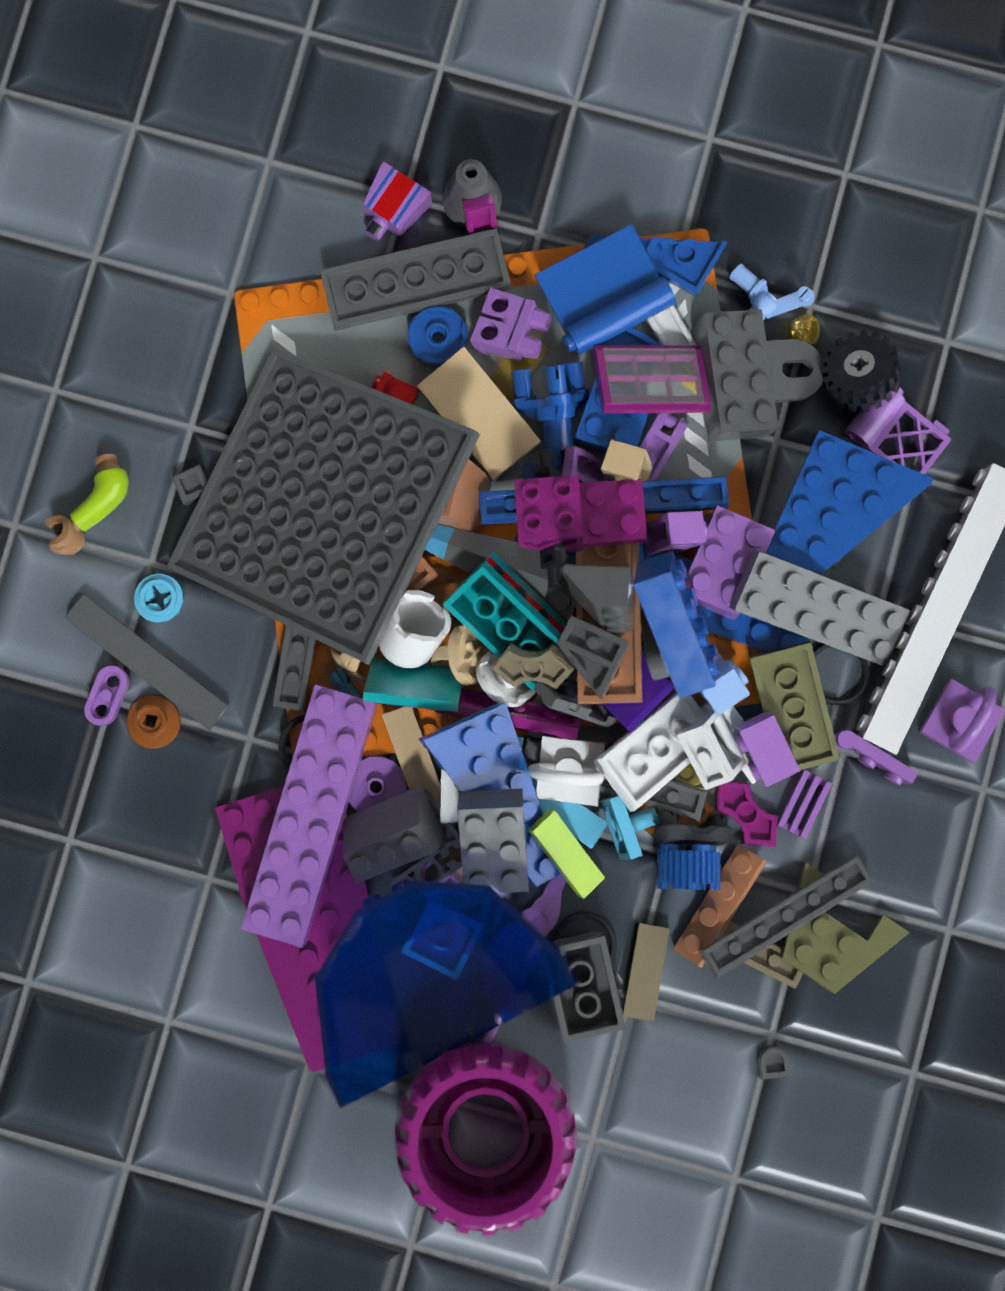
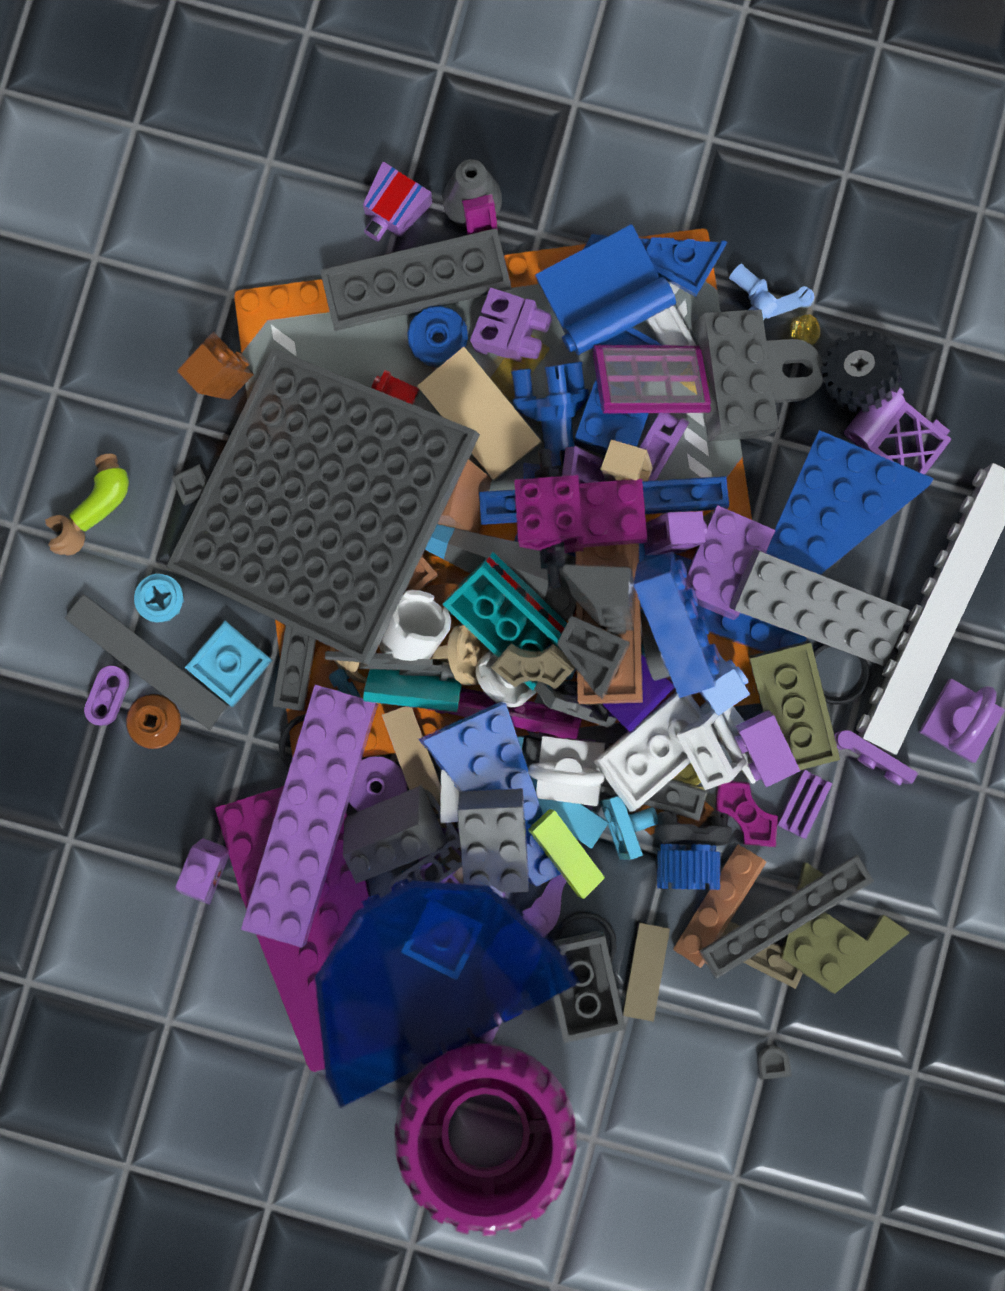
none -> medium lavender torso [175,838,229,905]
none -> dark orange wedge [177,332,254,400]
none -> medium azure plate [185,621,273,707]
none -> dark grey piece [325,651,455,681]

